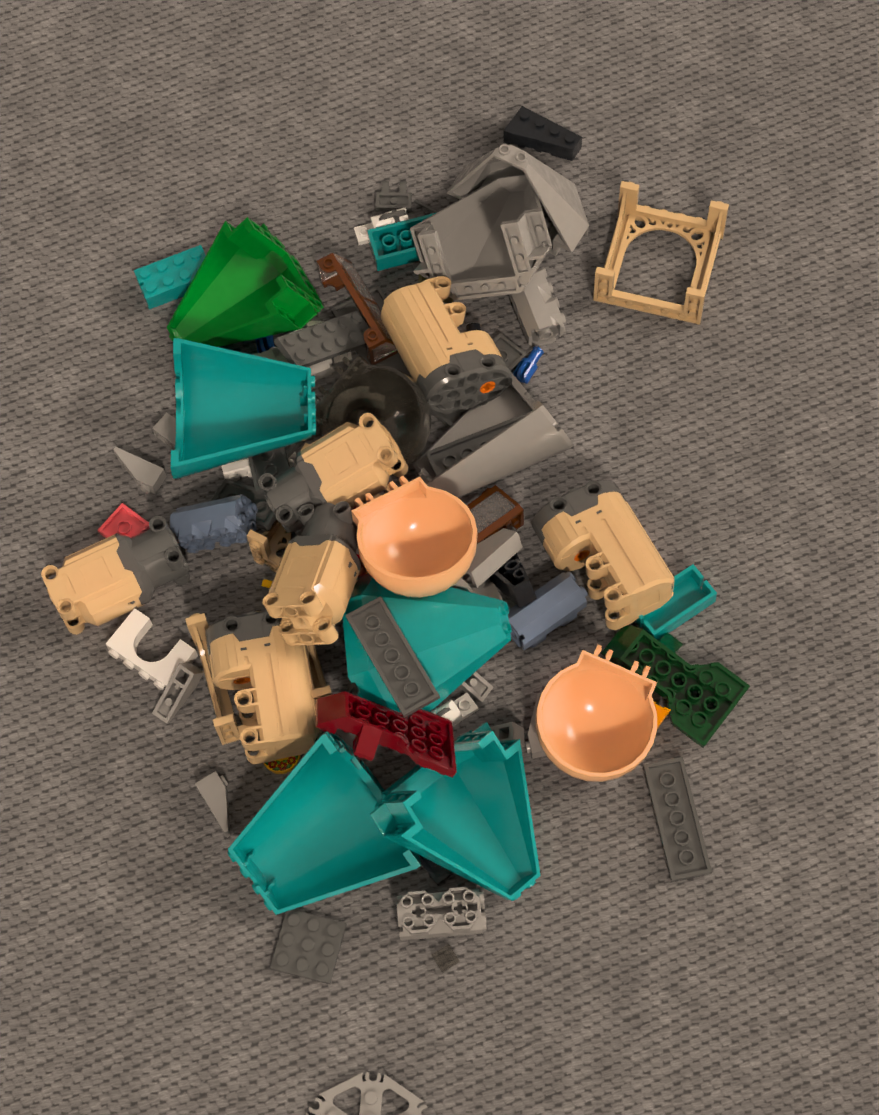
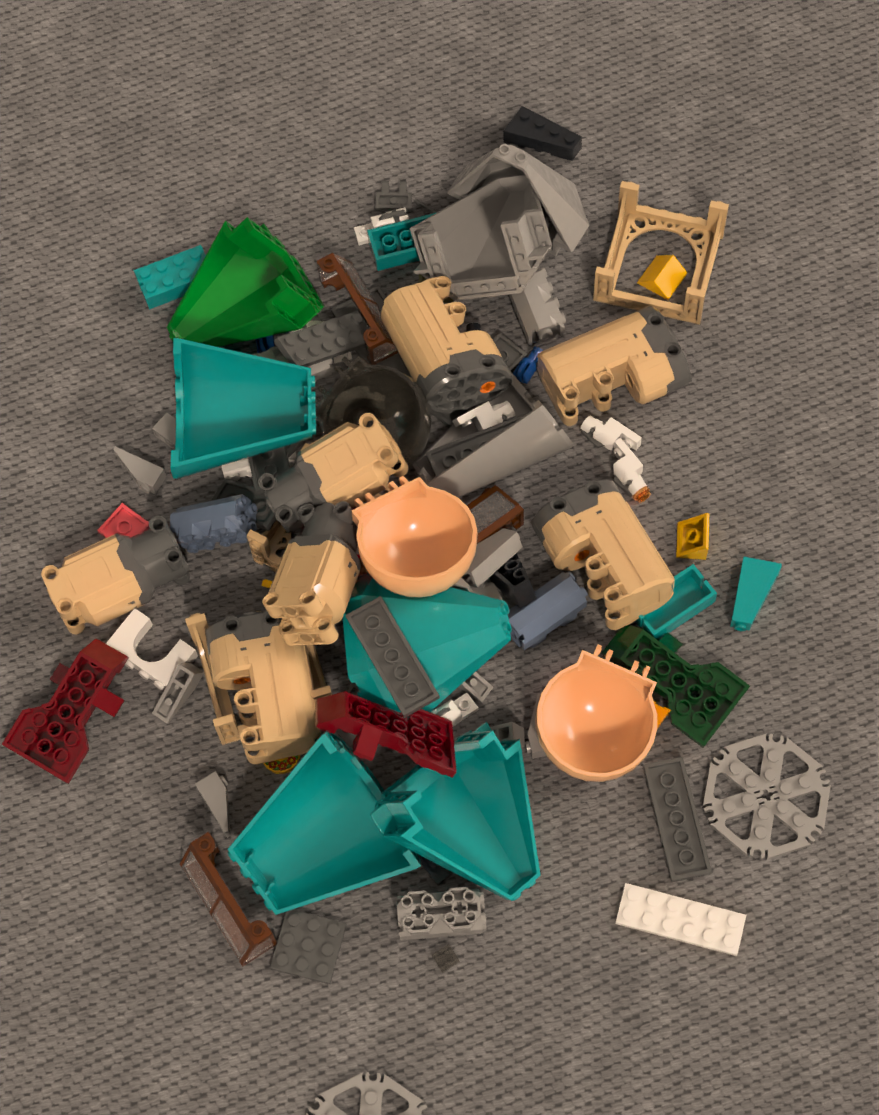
none -> dark red piece [2,639,129,784]
none -> windscreen [180,831,277,967]
none -> white plate [453,401,515,431]
none -> tan piece [537,306,692,426]
none -> white plate [580,416,642,451]
none -> white plate [613,438,651,503]
none -> white plate [615,883,746,956]
none -> yellow slope [637,255,687,300]
none -> yellow slope [676,513,709,560]
none -> light grey plate [703,733,831,860]
none -> teal slope [730,557,782,631]

